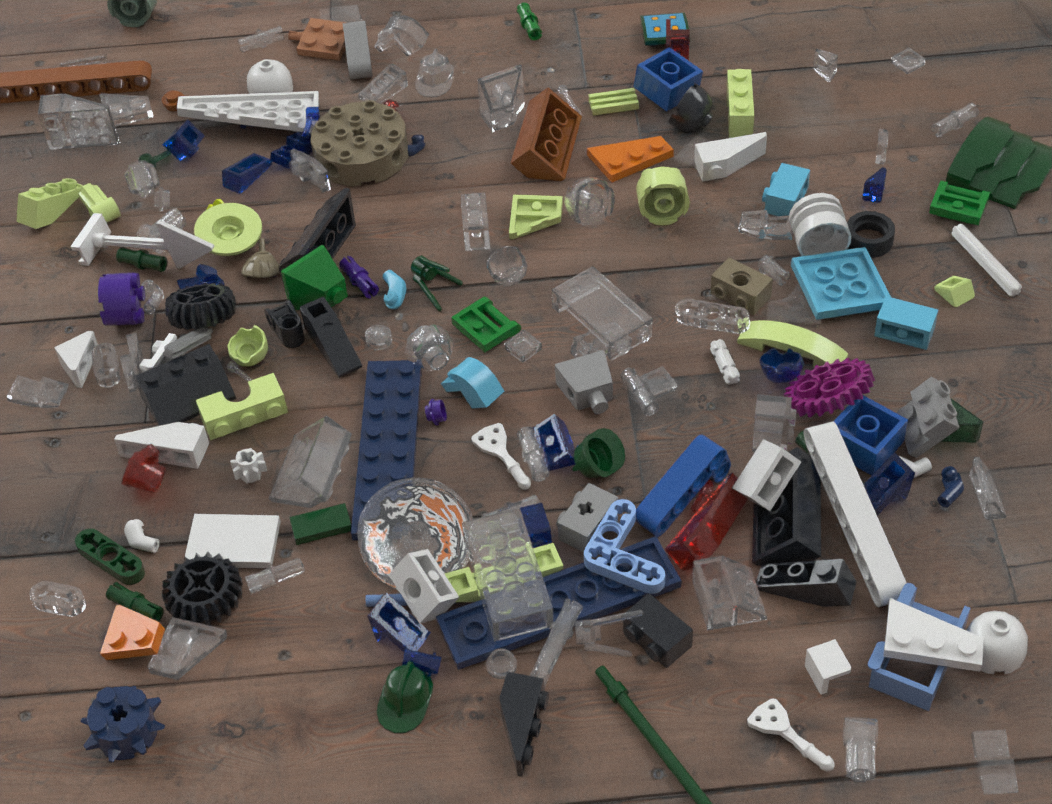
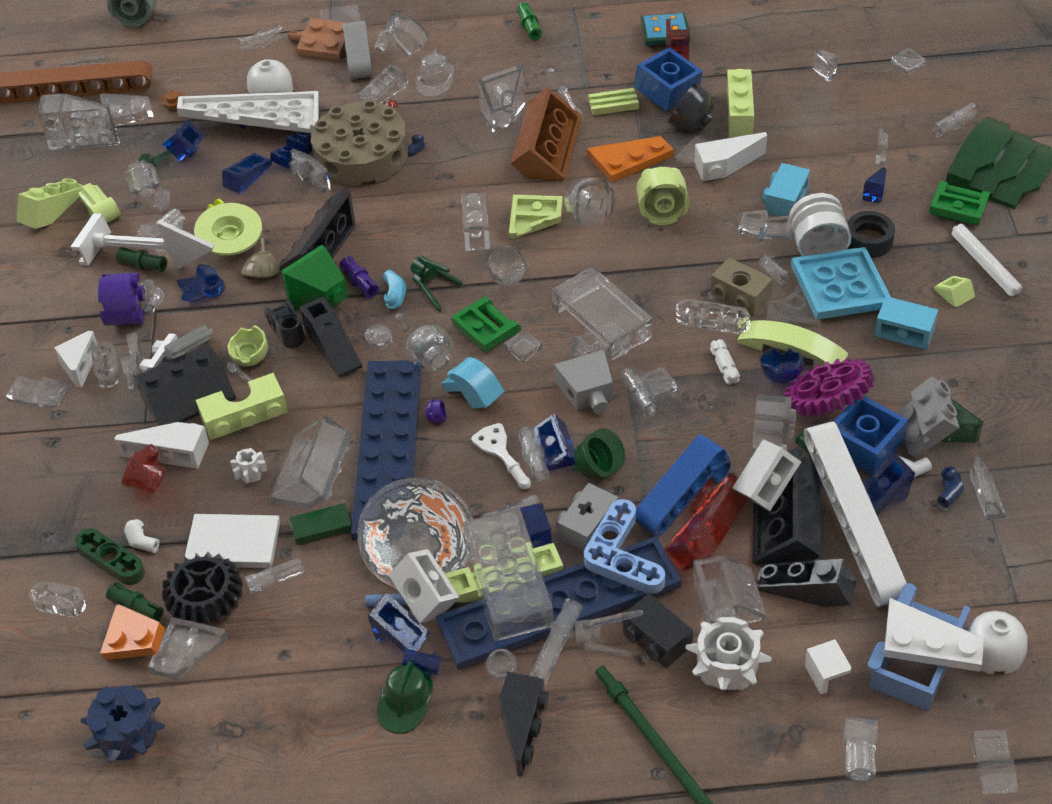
black gear [165,283,236,330] -> none
clear blue hand [302,107,320,137] -> none
white piece [747,699,834,772] -> none
none -> white brick [685,617,772,690]

